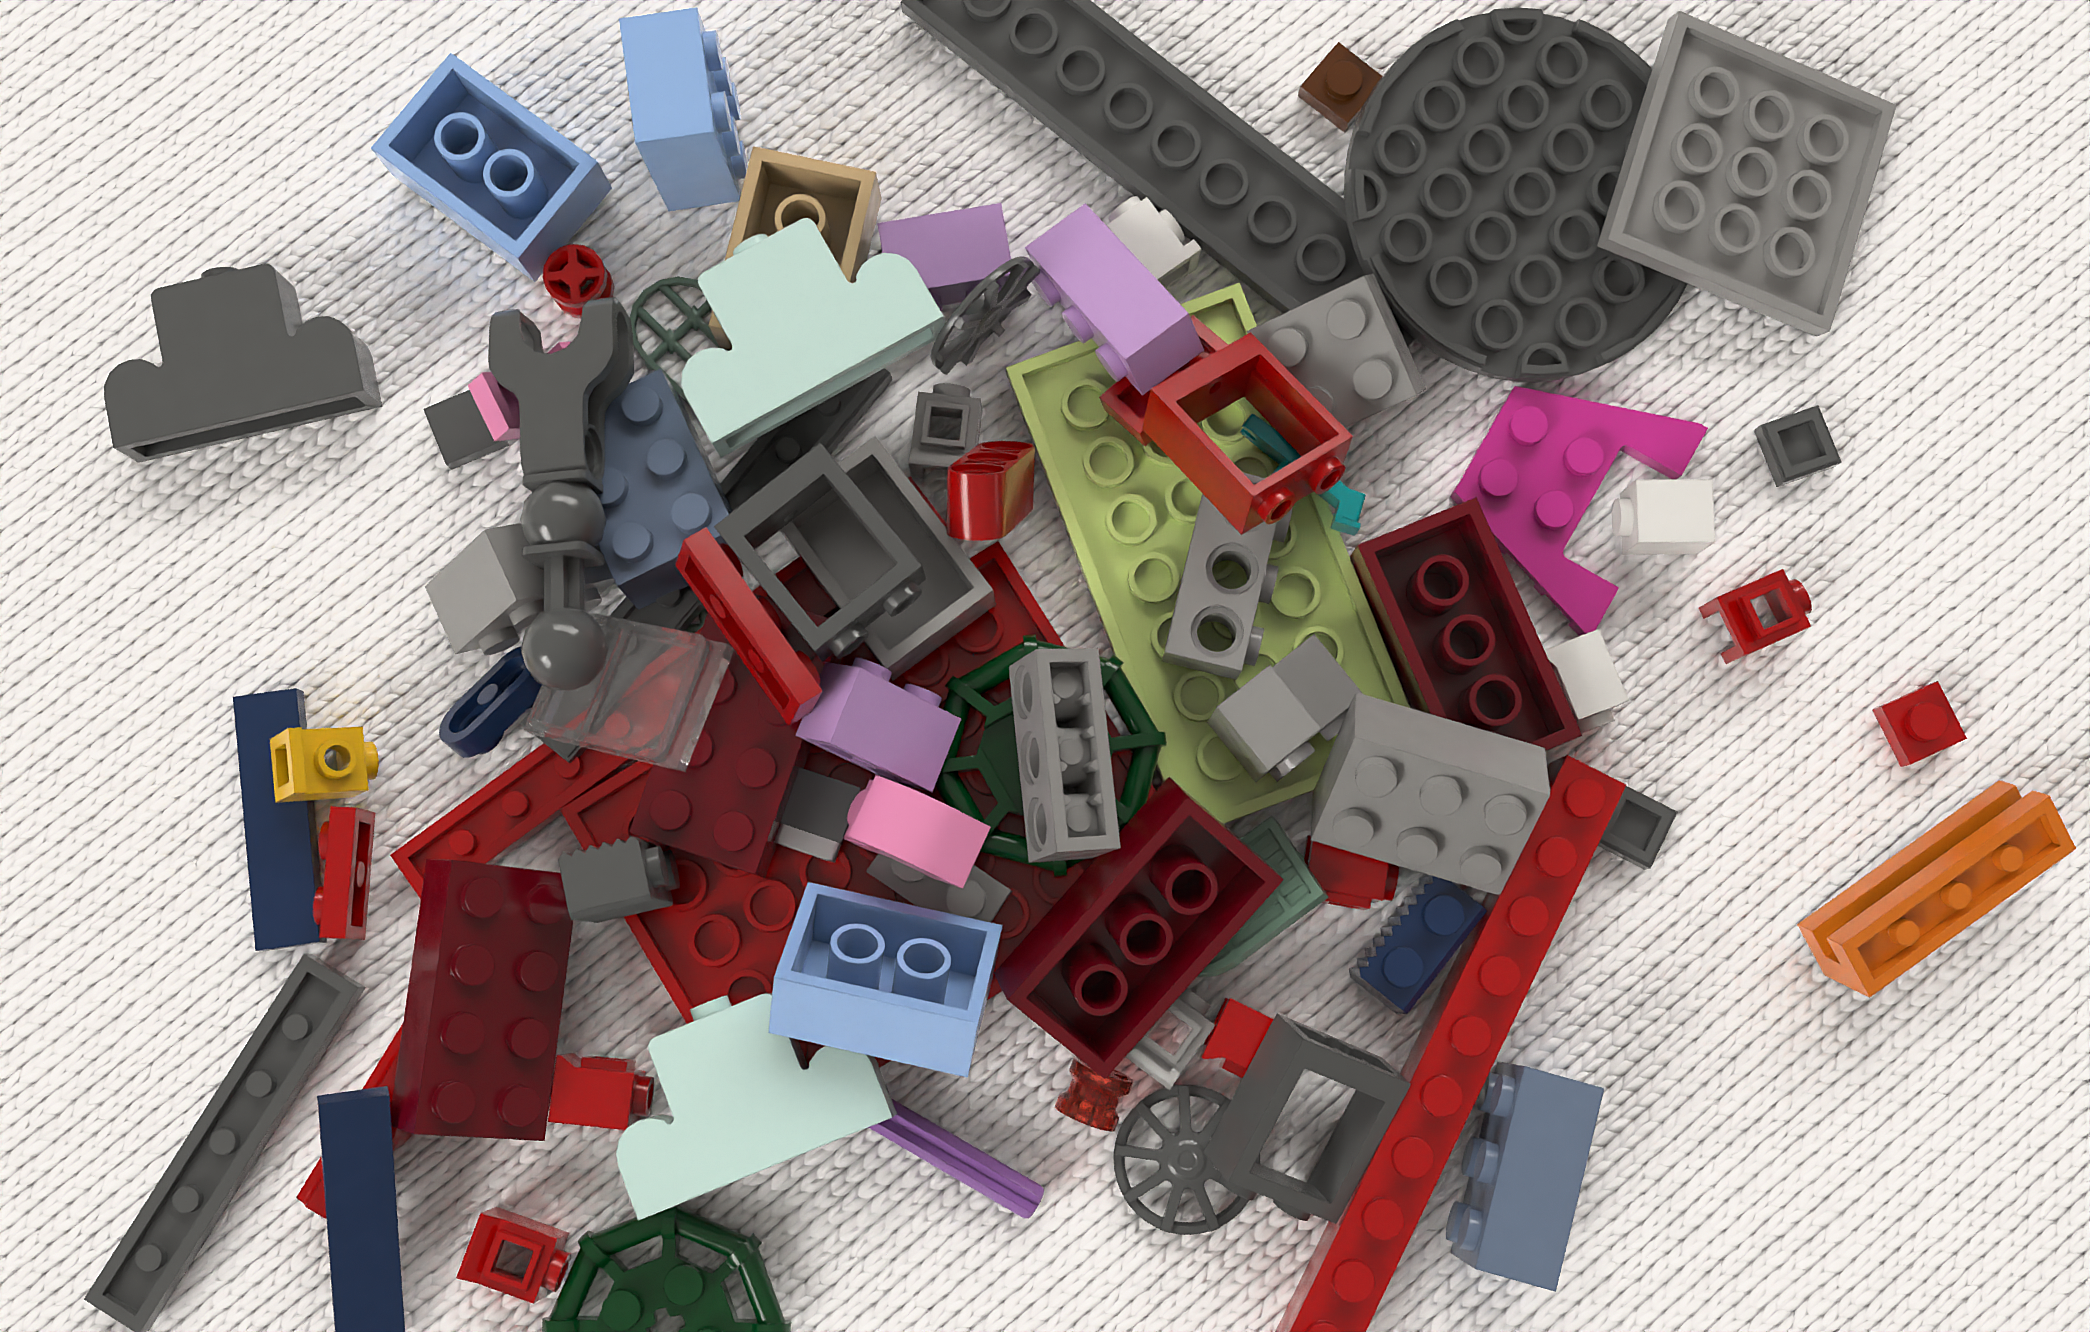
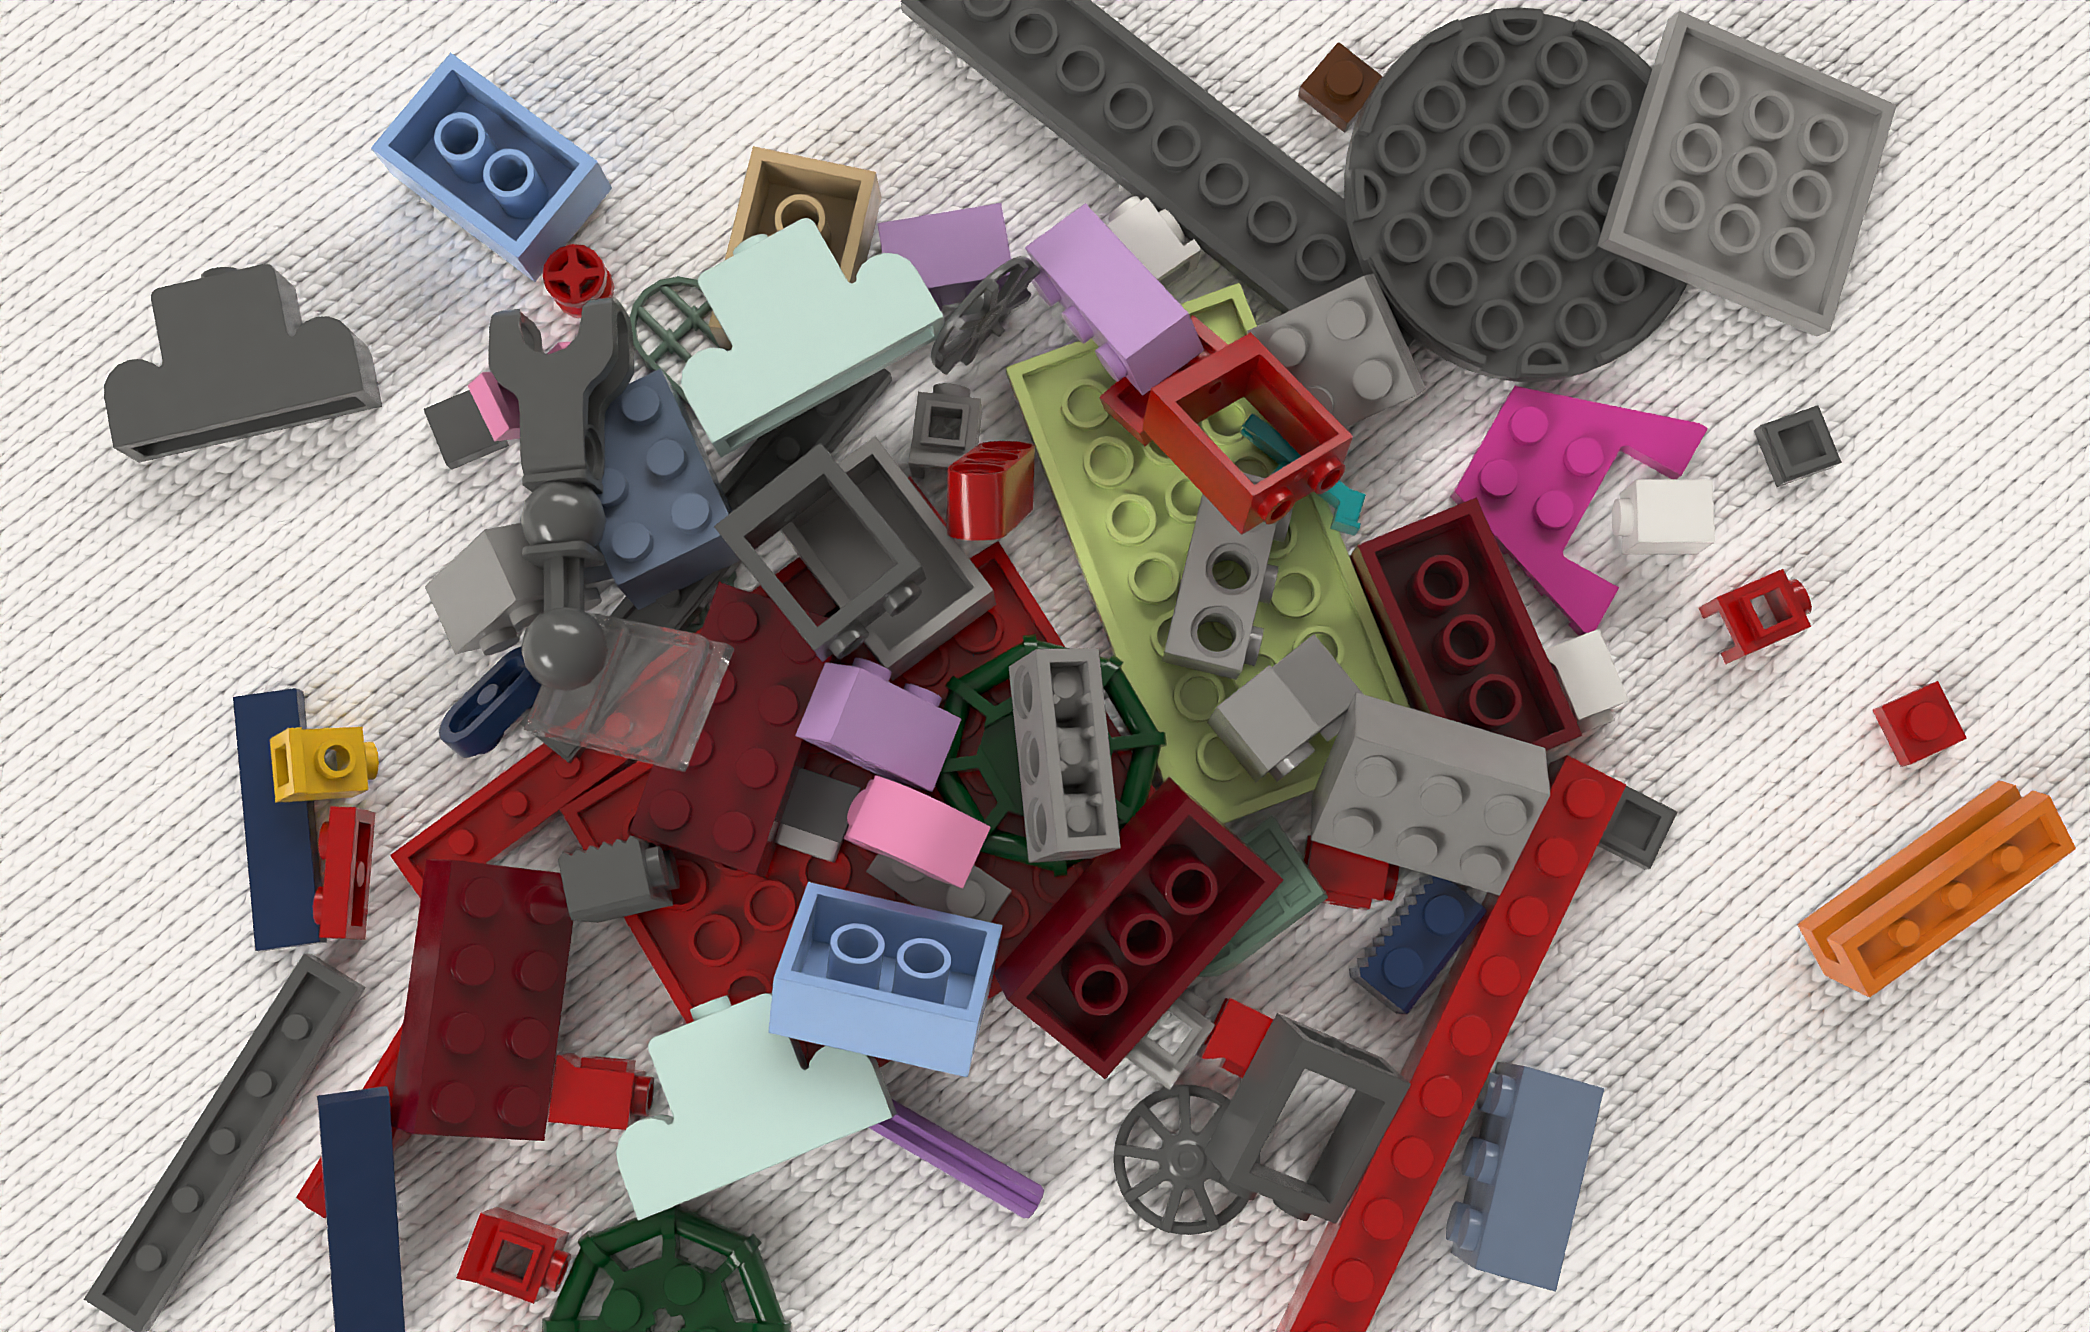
light blue brick [619,7,748,211] -> none
red plate [675,527,823,726] -> none
clear red wheel [1054,1056,1134,1132] -> none

